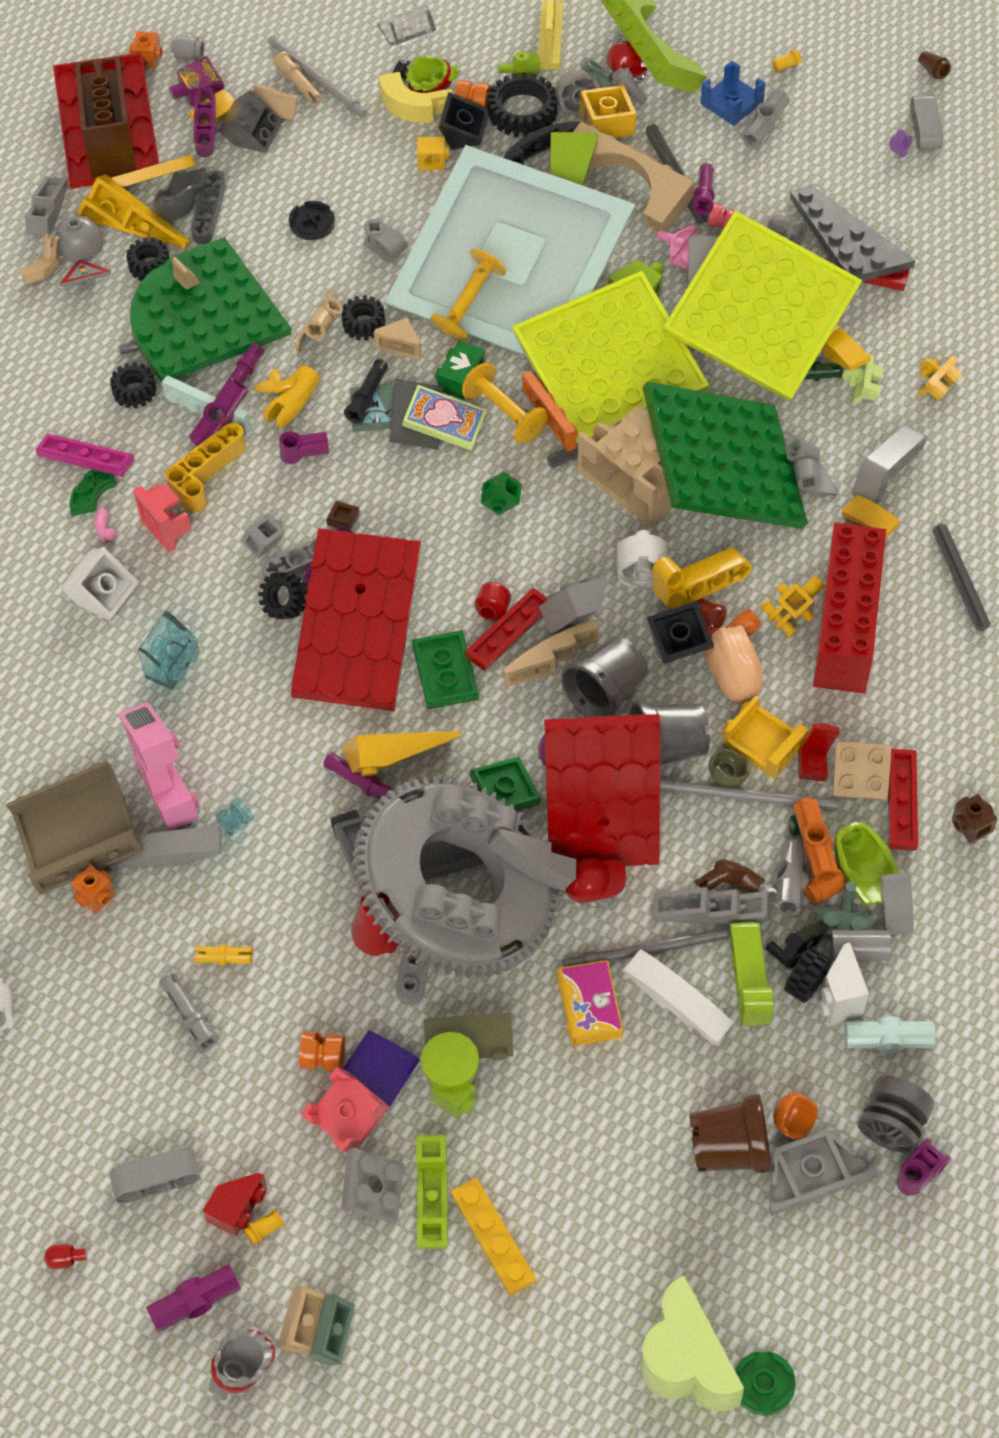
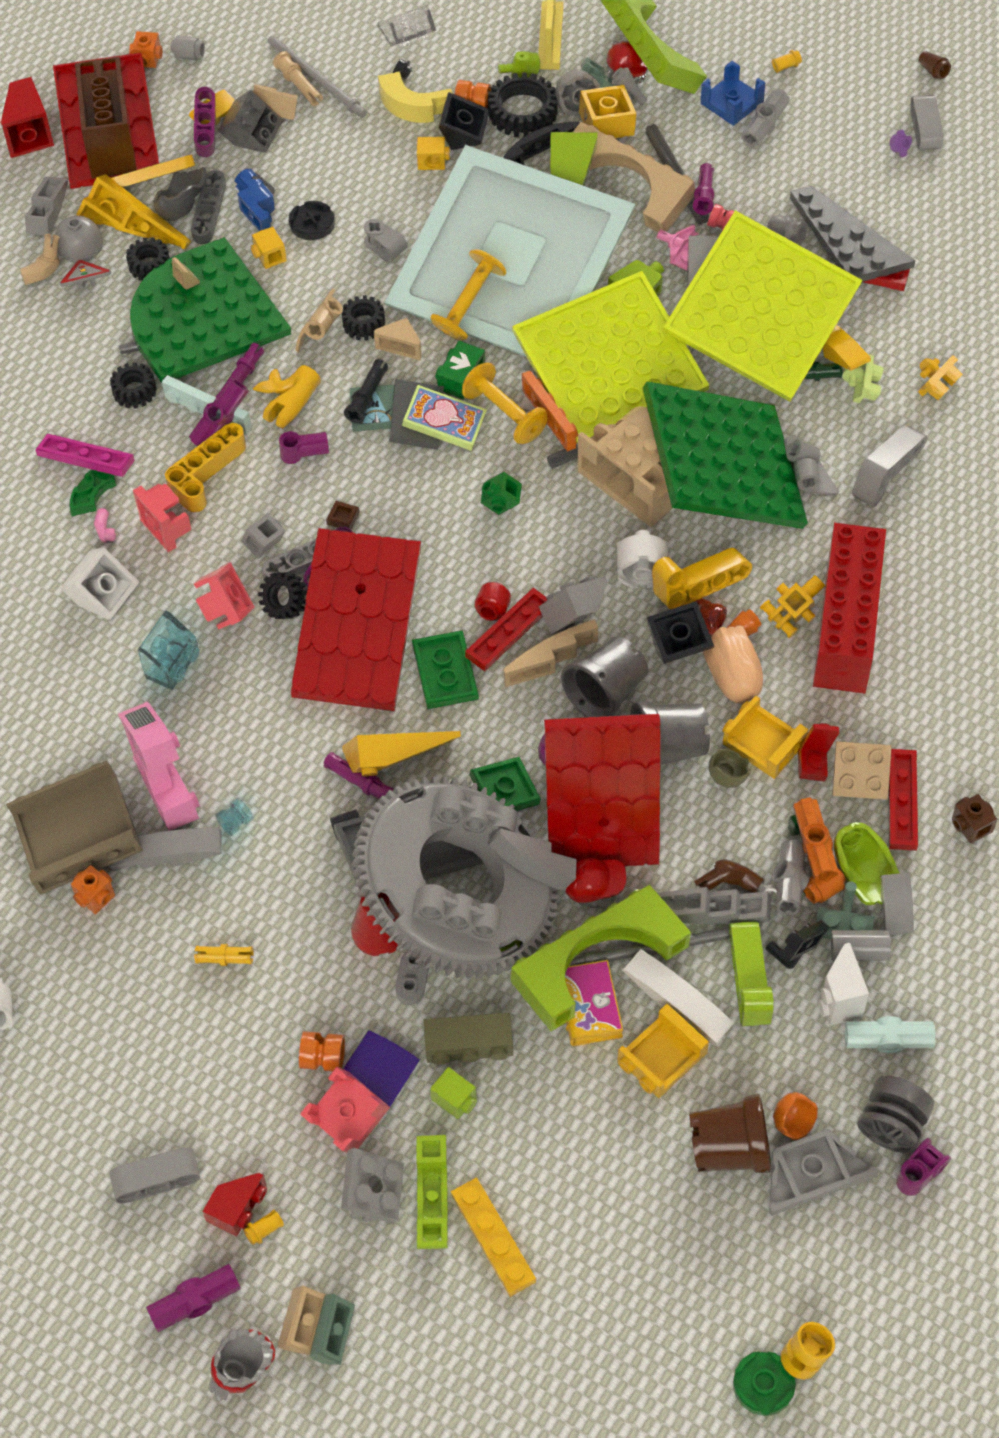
red cylinder [44,1243,87,1269] -> none
light grey pin [159,973,219,1052] -> none
magenta torso [169,56,225,107] -> none
lime hair [406,55,460,93] -> none
lime tile [421,1032,479,1090] -> none
yellowish green brick [641,1276,744,1411] -> none
light grey bar [660,778,839,811] -> none
black tyre [784,947,832,1003] -> none
yellow slope [841,495,900,540] -> none
dark grey axle [932,523,990,631] -> none
none -> red slope [1,77,54,158]
none -> coral panel [194,562,255,630]
none -> blue plate [234,169,275,231]
none -> yellow brick [250,227,287,269]
none -> lime arch [511,885,691,1032]
none -> yellow panel [617,1004,709,1098]
none -> yellow wheel [781,1322,835,1380]

